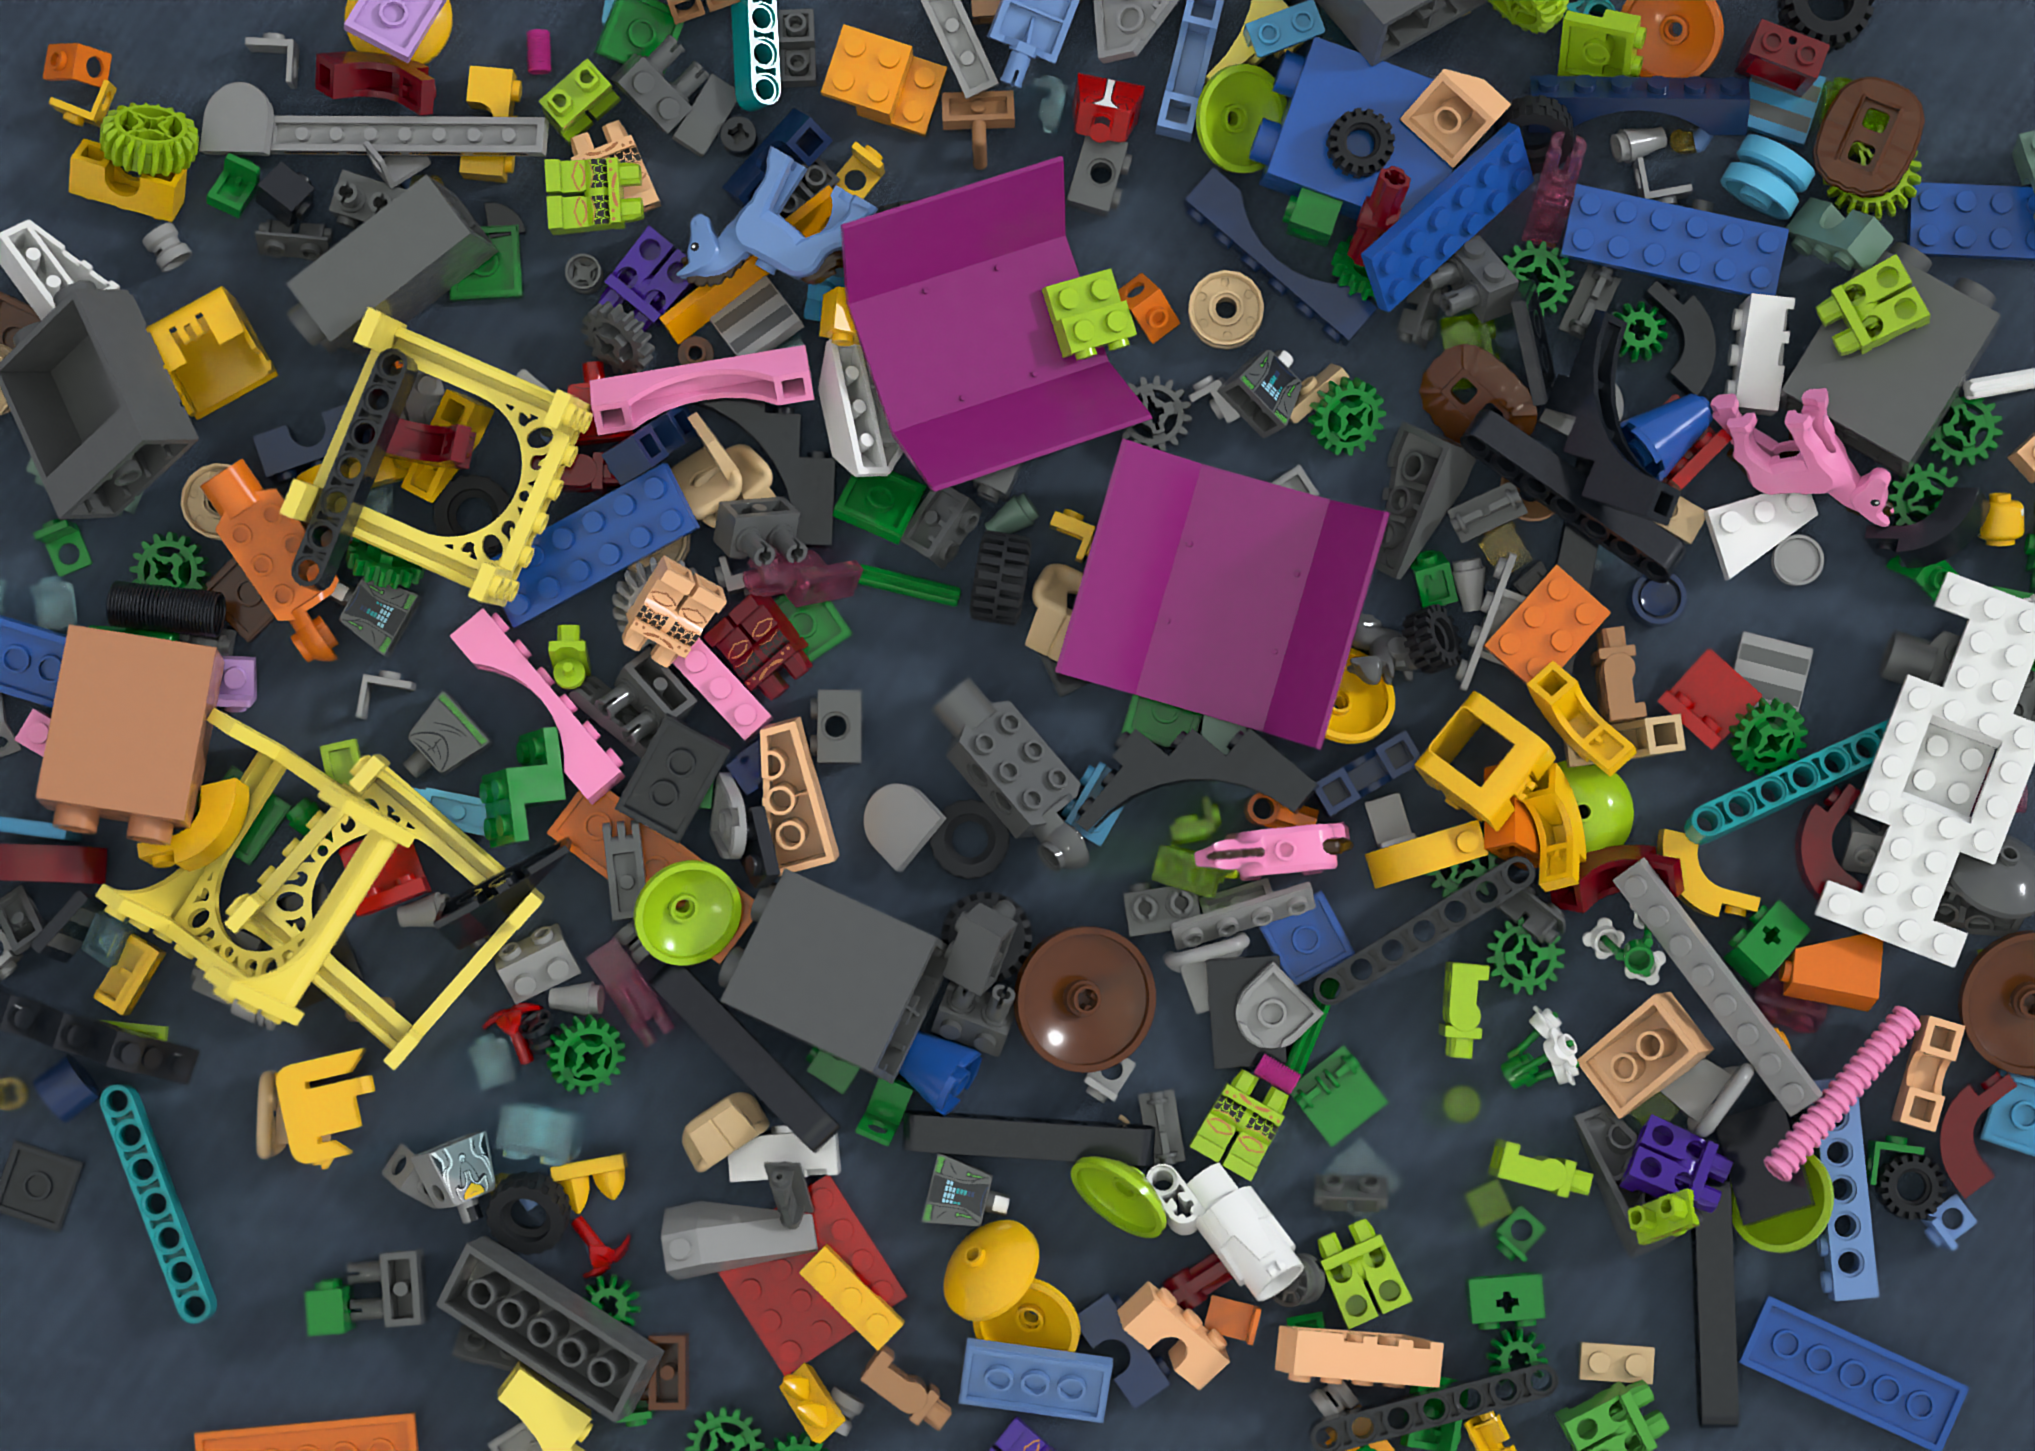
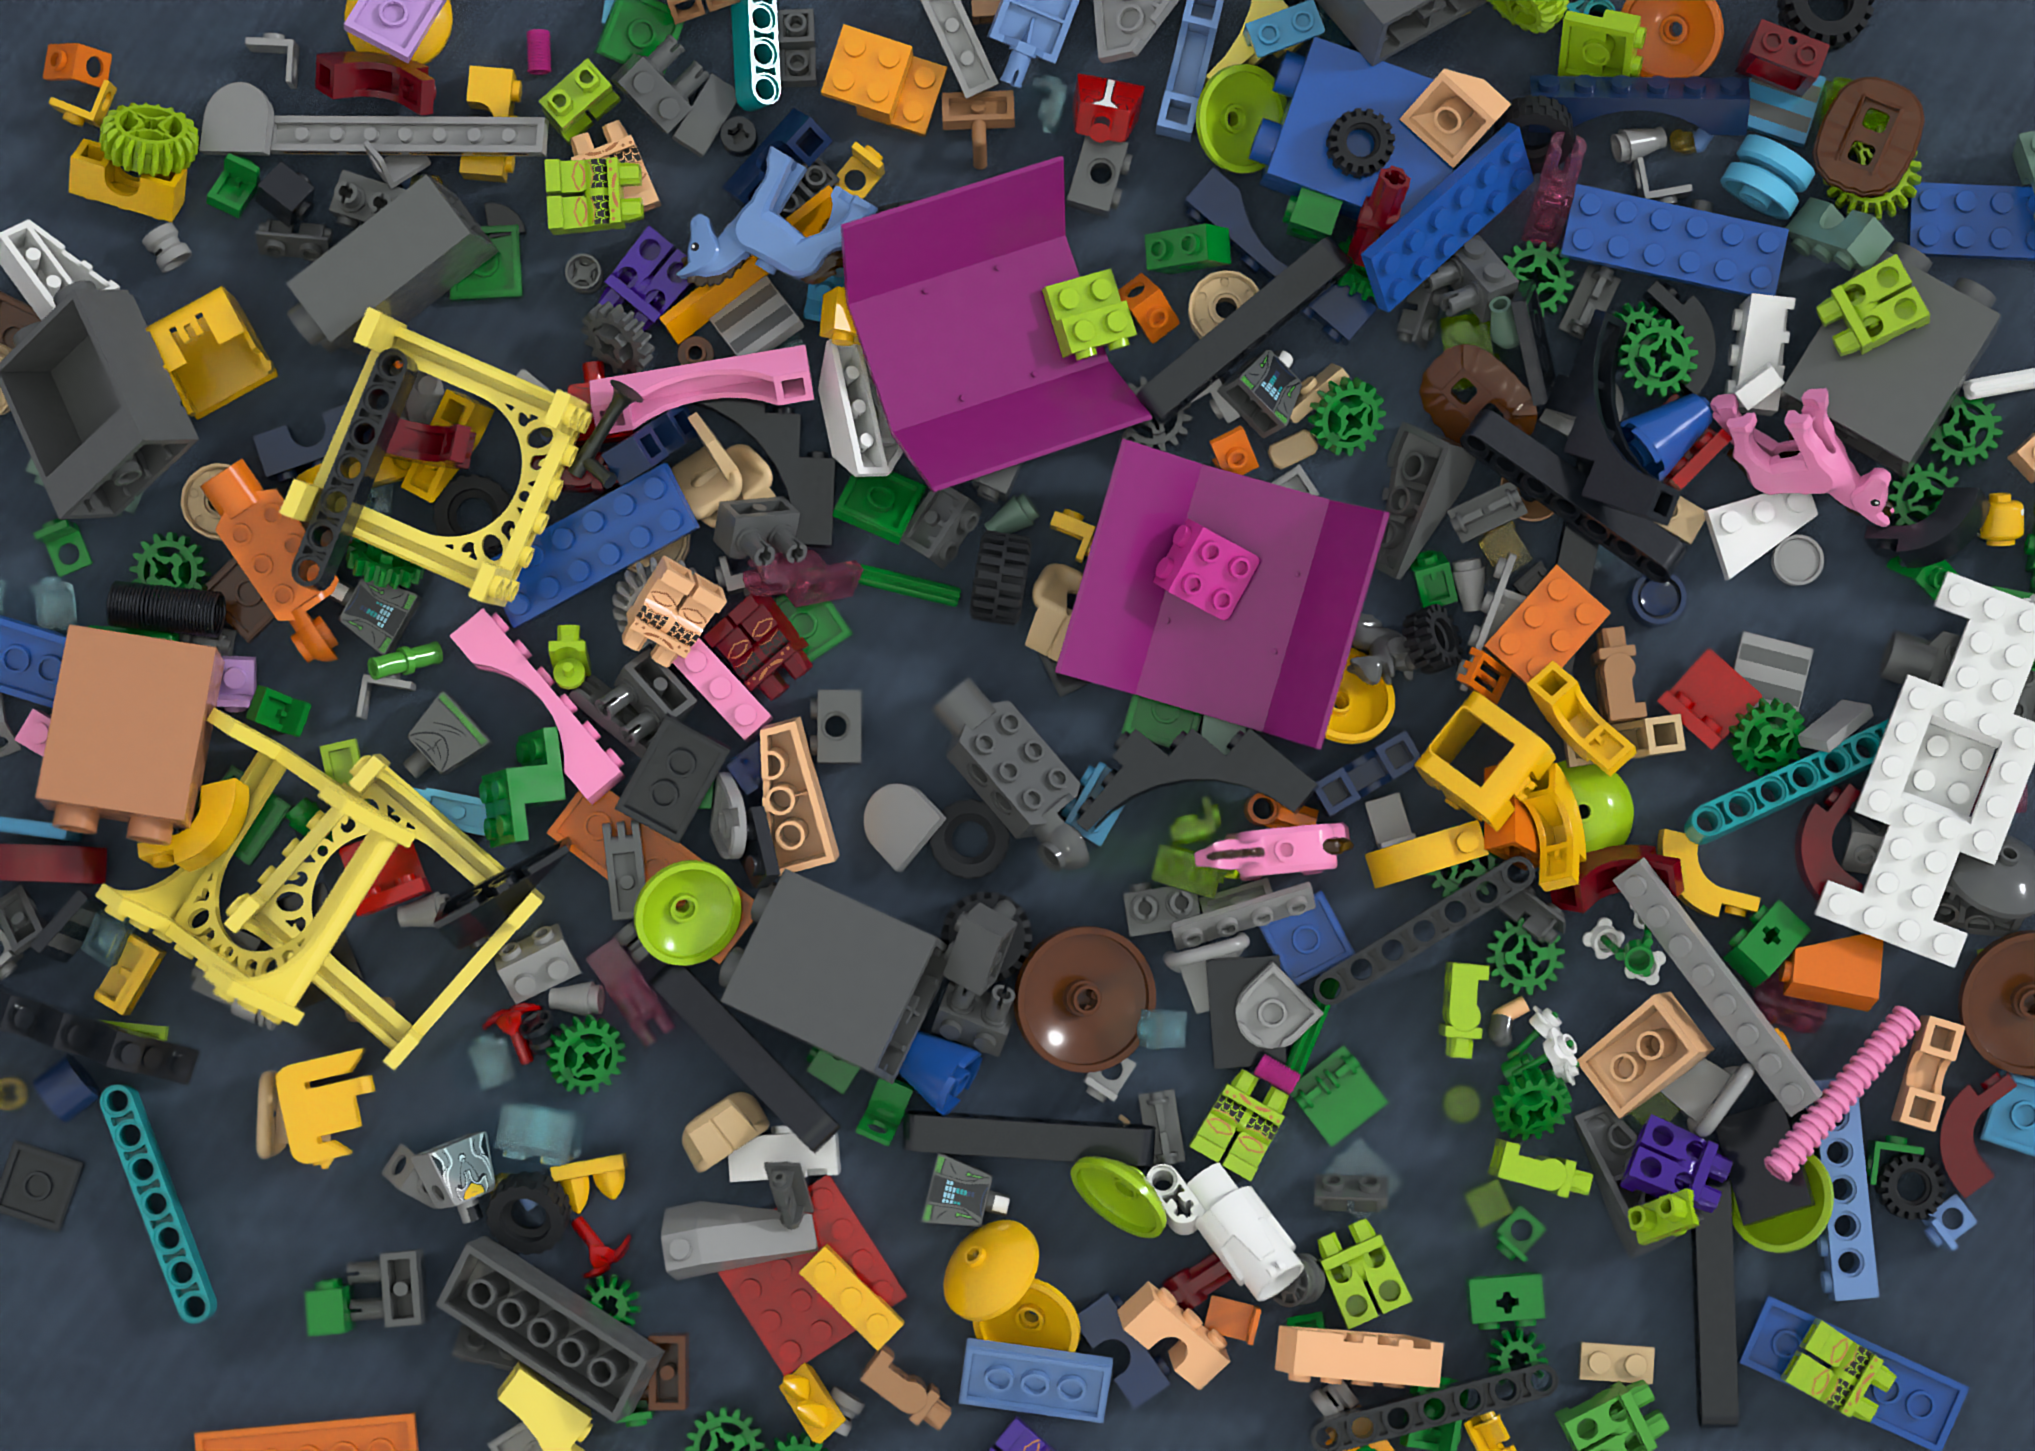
none -> green bracket [245,685,311,737]
none -> bright green pin [367,641,443,680]
none -> pearl dark grey piece [568,380,643,488]
none -> black beam [1136,236,1354,424]
none -> clear light blue bracket [1137,1009,1187,1050]
none -> green brick [1145,223,1231,275]
none -> dark pink bracket [1153,518,1259,620]
none -> orange bracket [1209,426,1259,475]
none -> tan piece [1267,429,1318,470]
none -> orange tile [1456,647,1512,705]
none -> arm [1488,996,1530,1048]
none -> sand green cone [1489,296,1520,349]
none -> green gear [1491,1068,1572,1141]
none -> green gear [1618,318,1699,398]
none -> white piece [1732,362,1785,411]
none -> lime hips [1780,1318,1897,1422]
none -> light grey tile [1798,699,1874,753]

